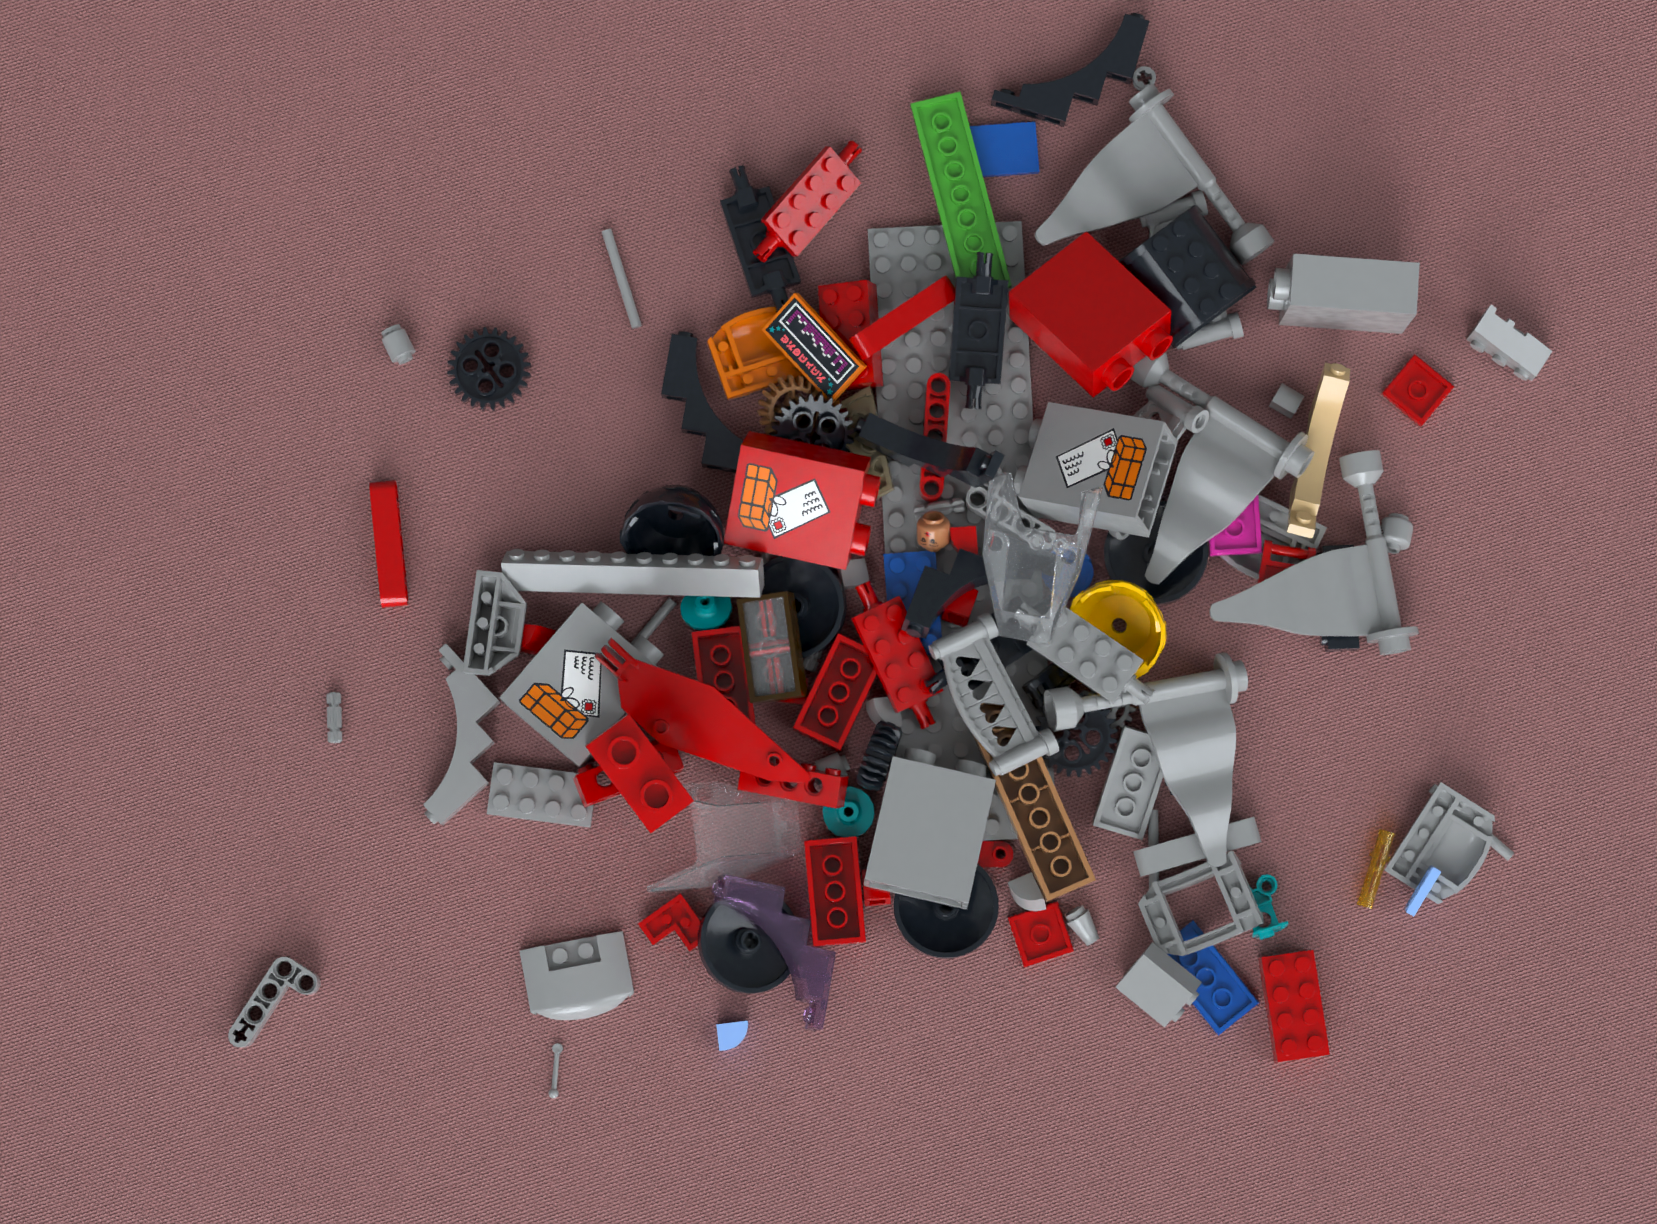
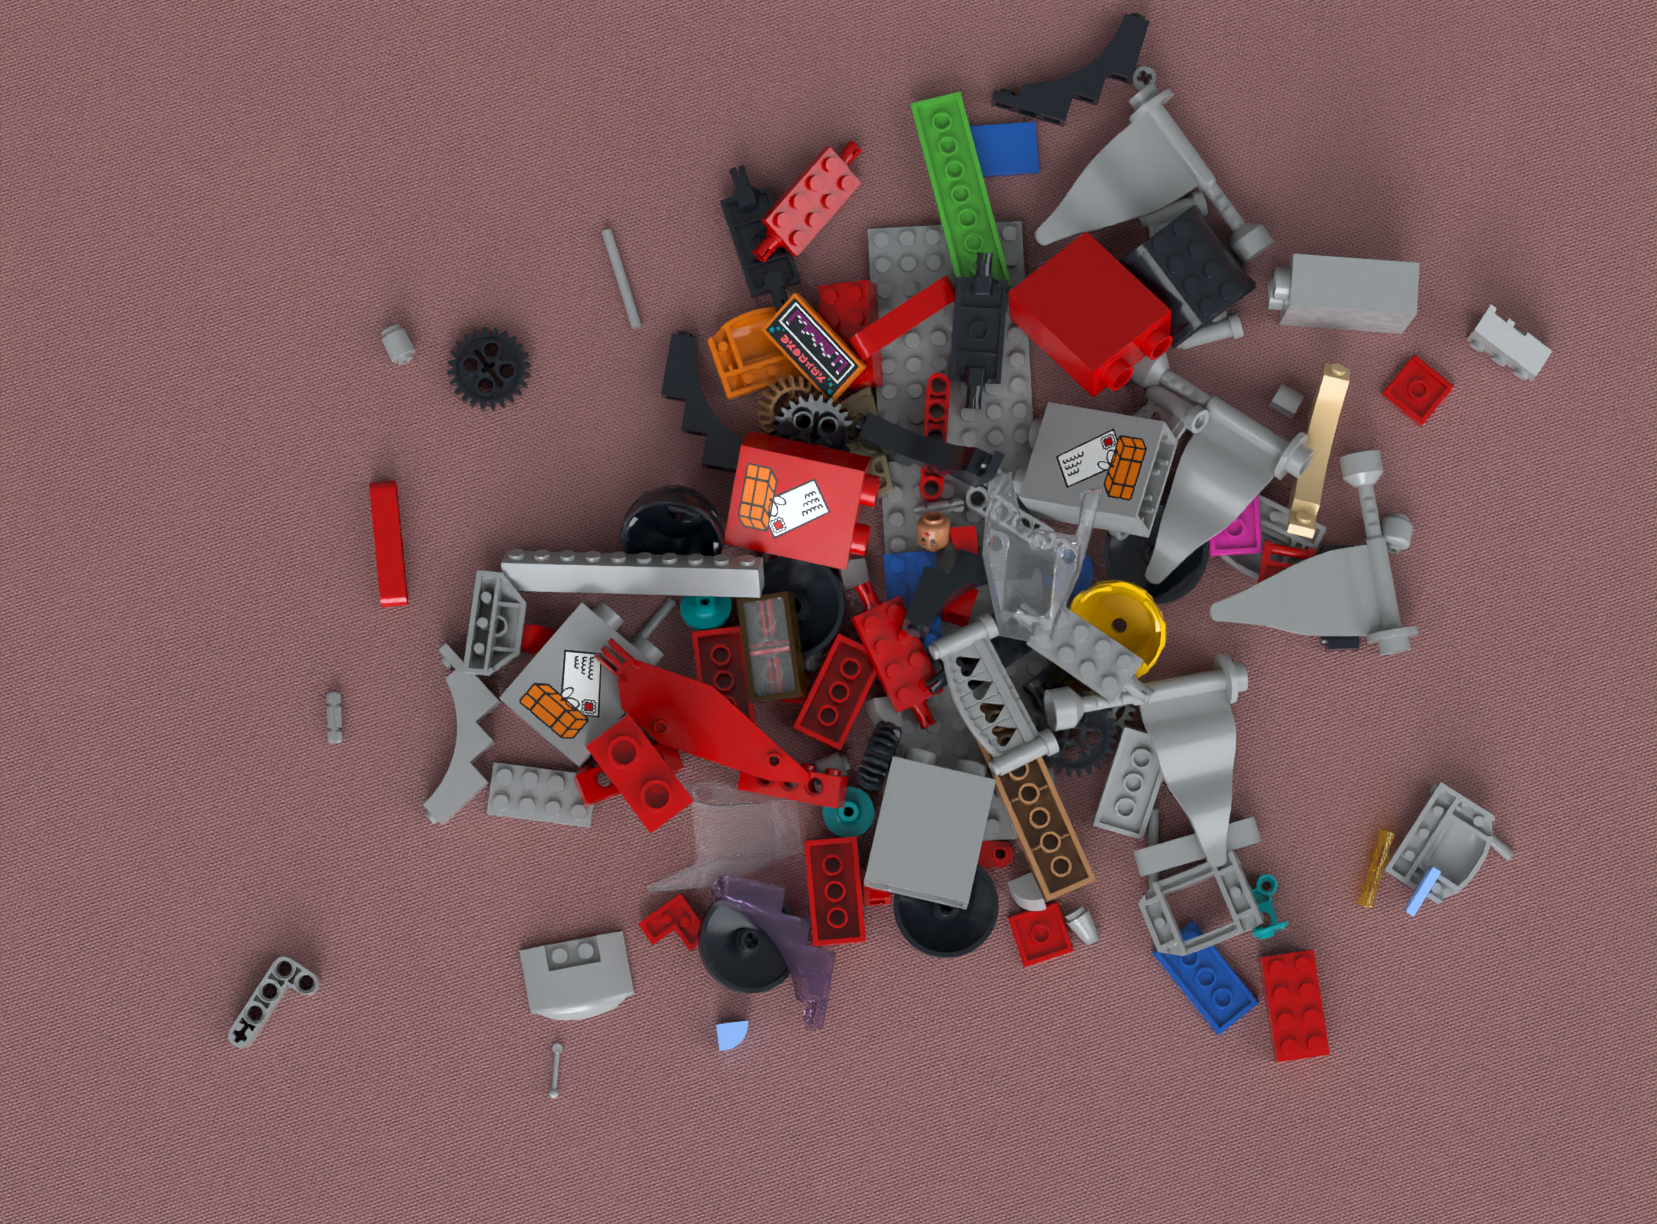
light grey brick [1115,942,1202,1027] -> none

